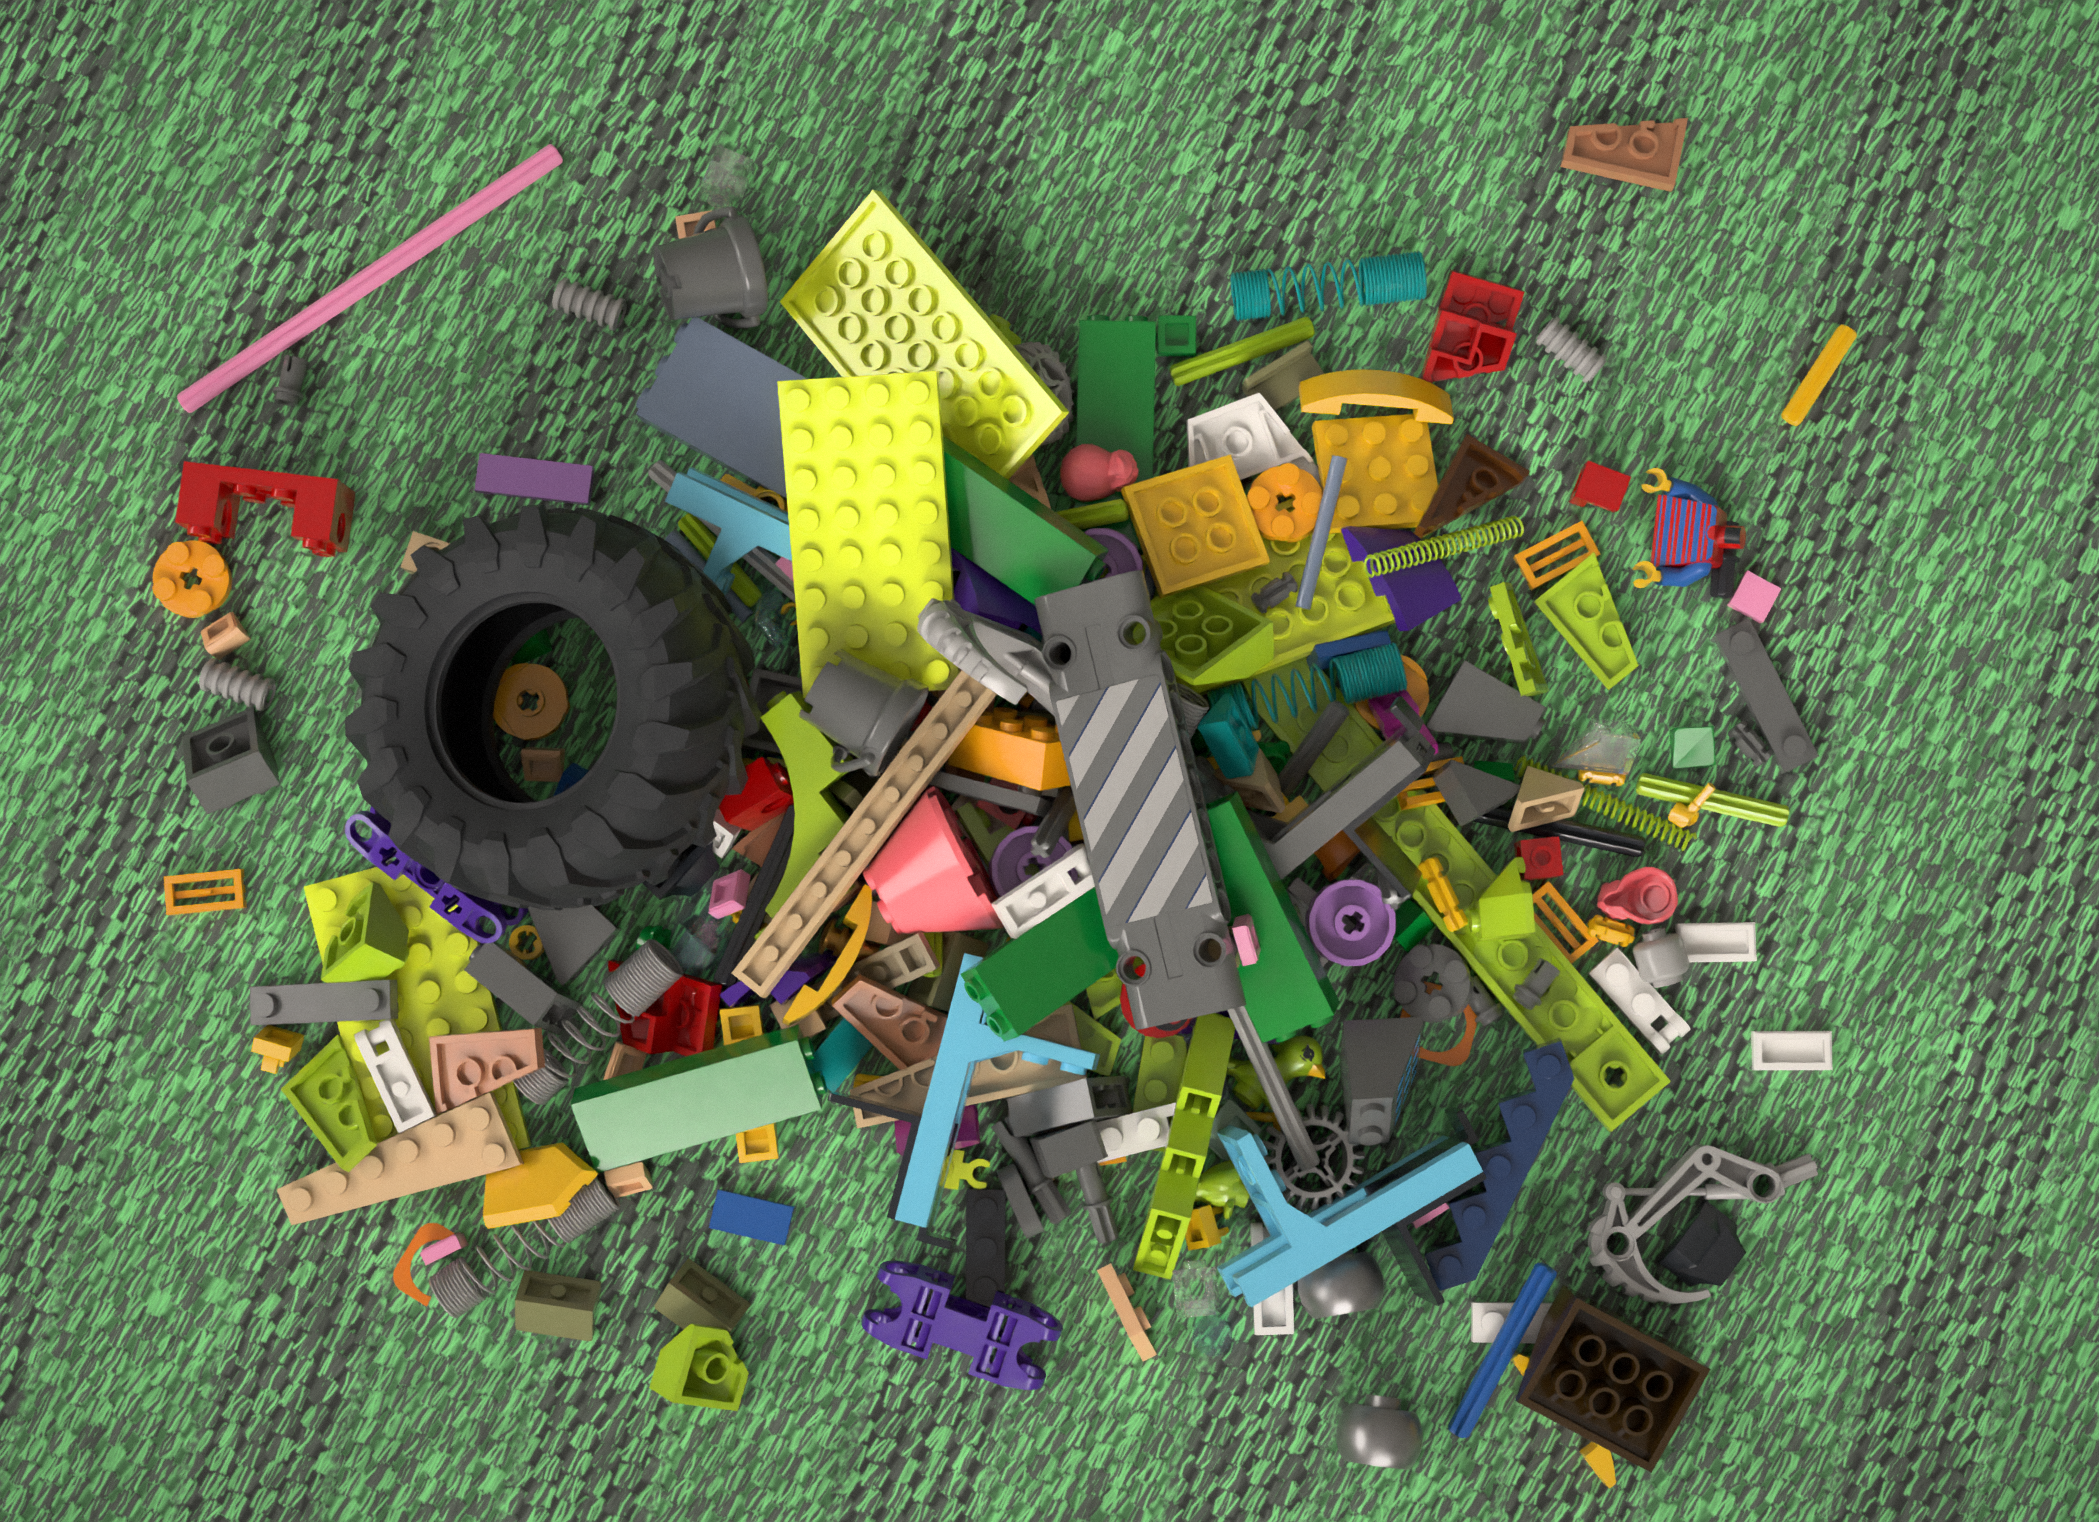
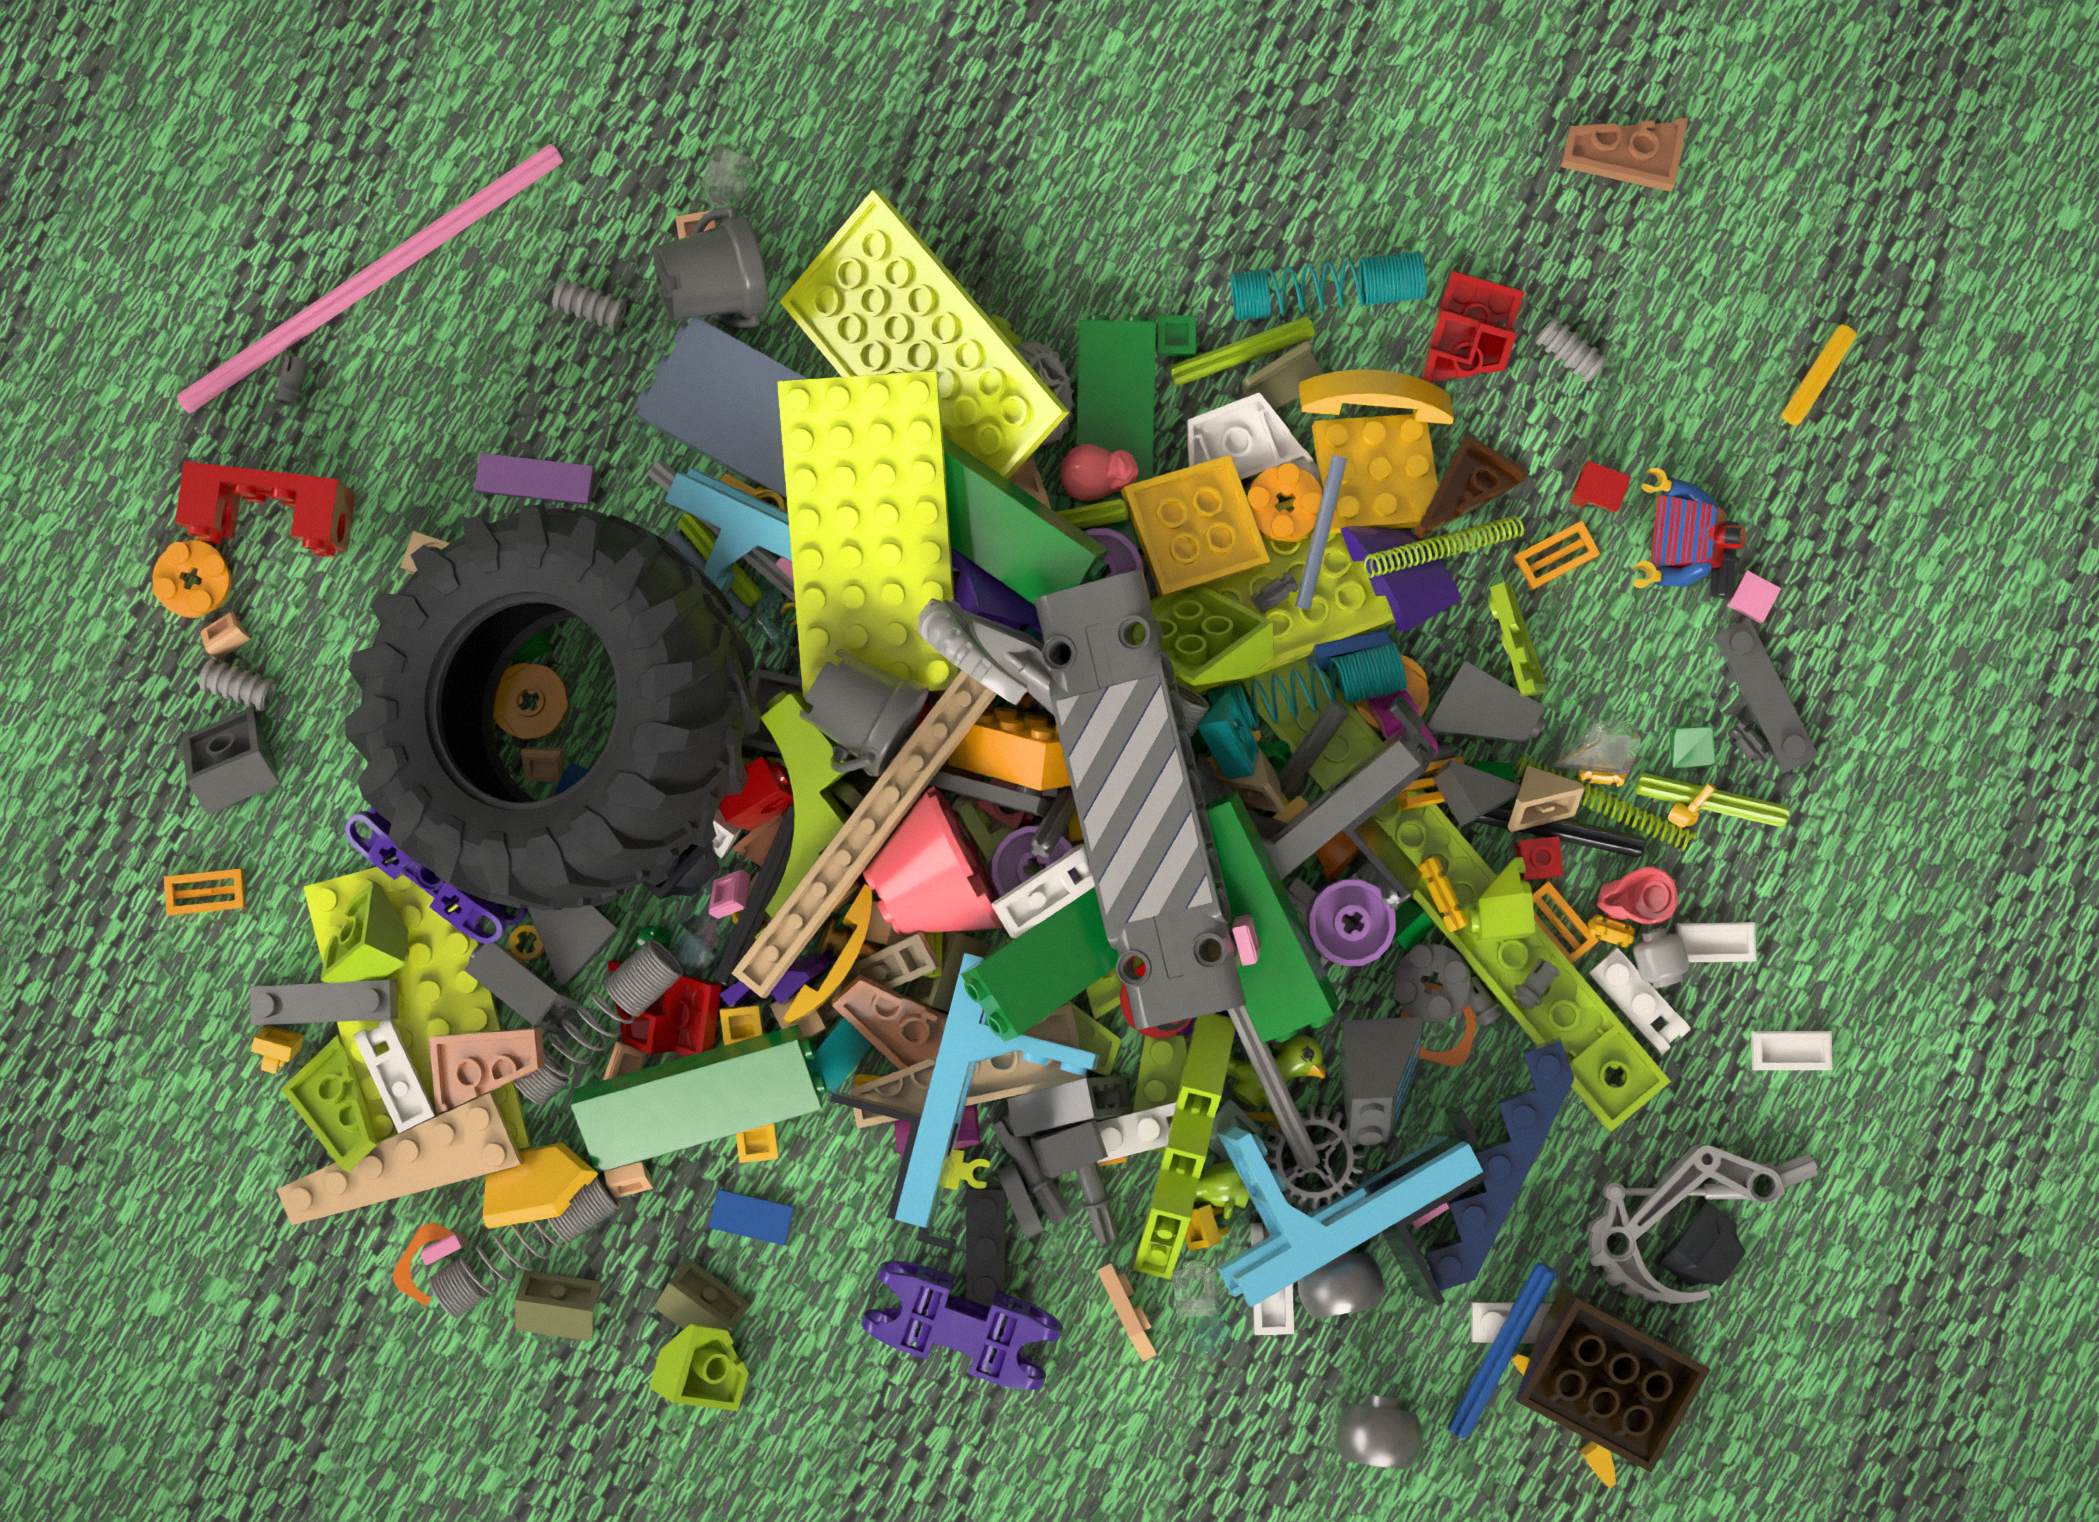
lime wing [1534,552,1639,690] -> none

